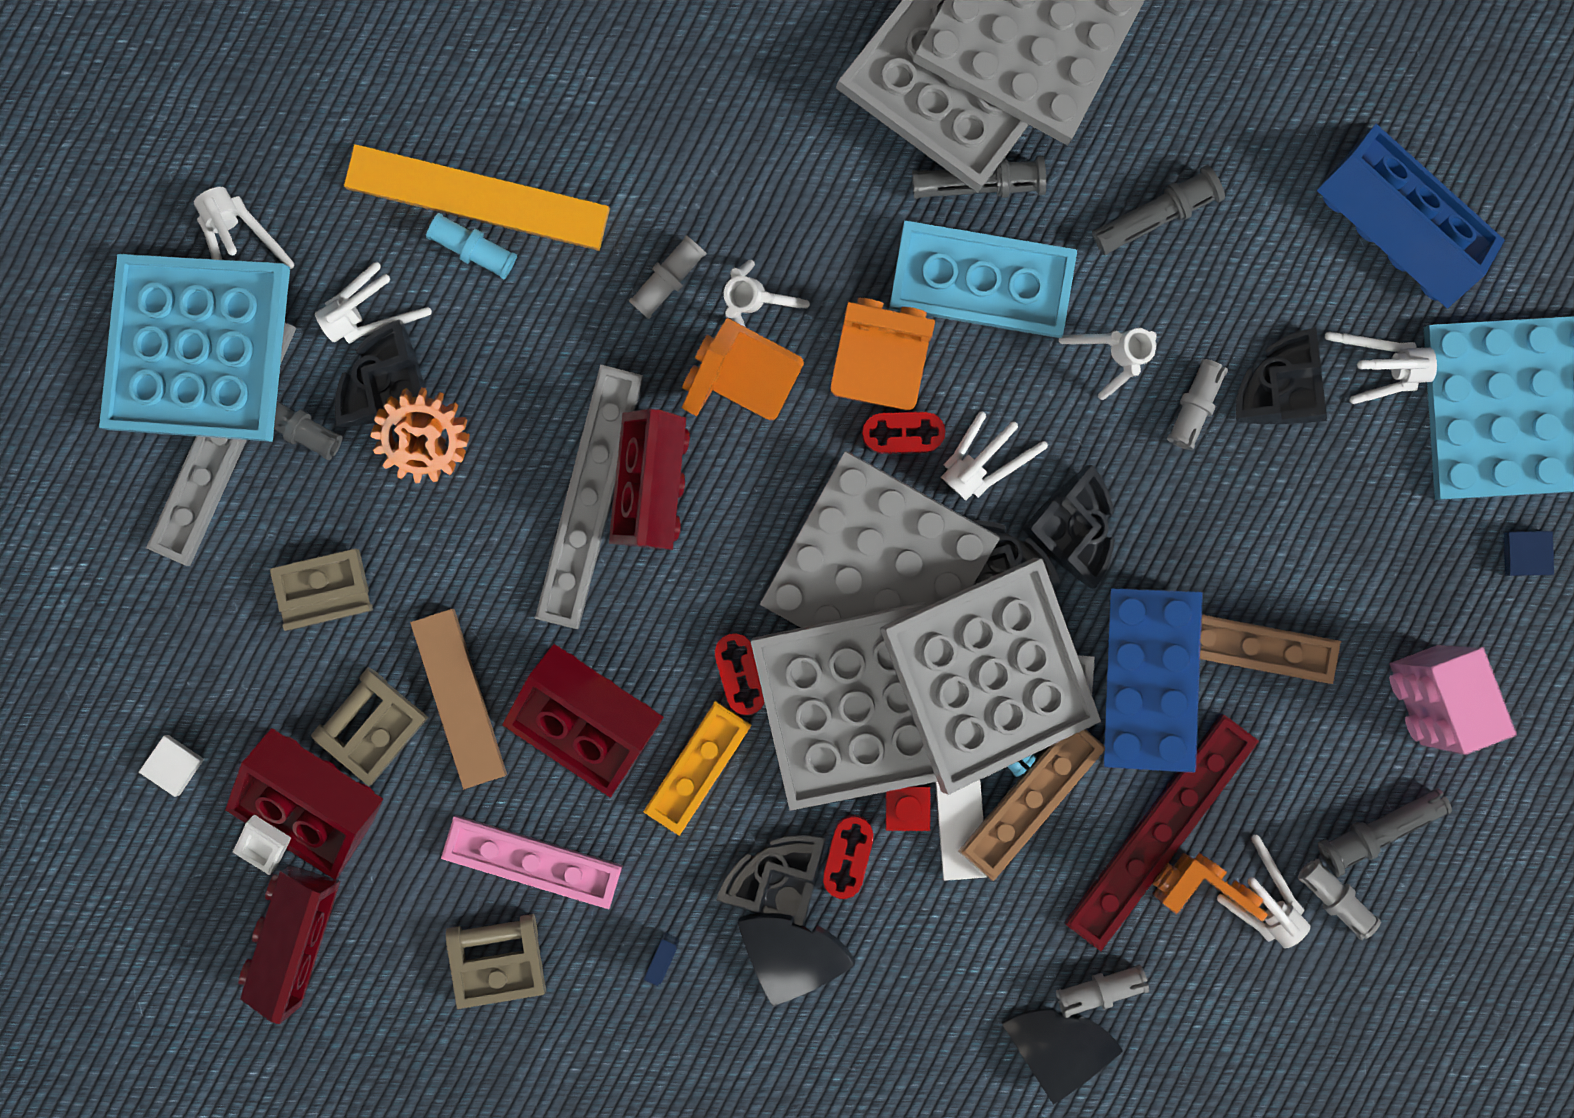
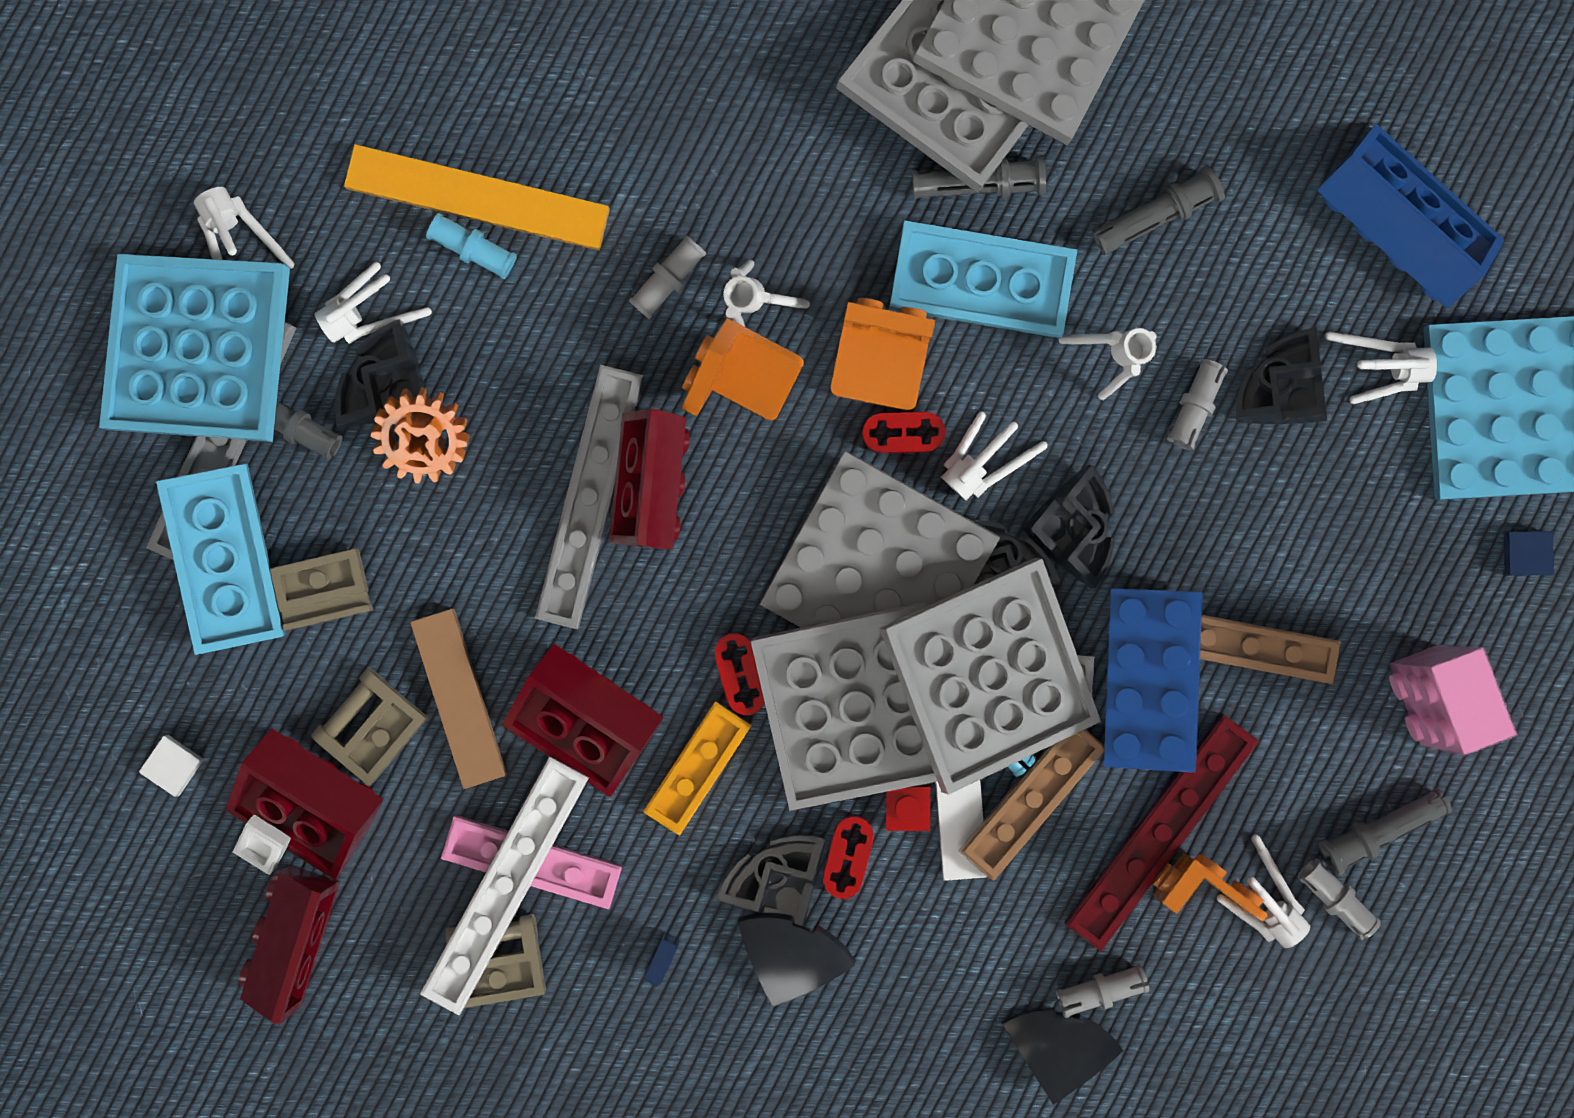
none -> medium azure plate [156,464,285,655]
none -> white tile [420,757,589,1015]

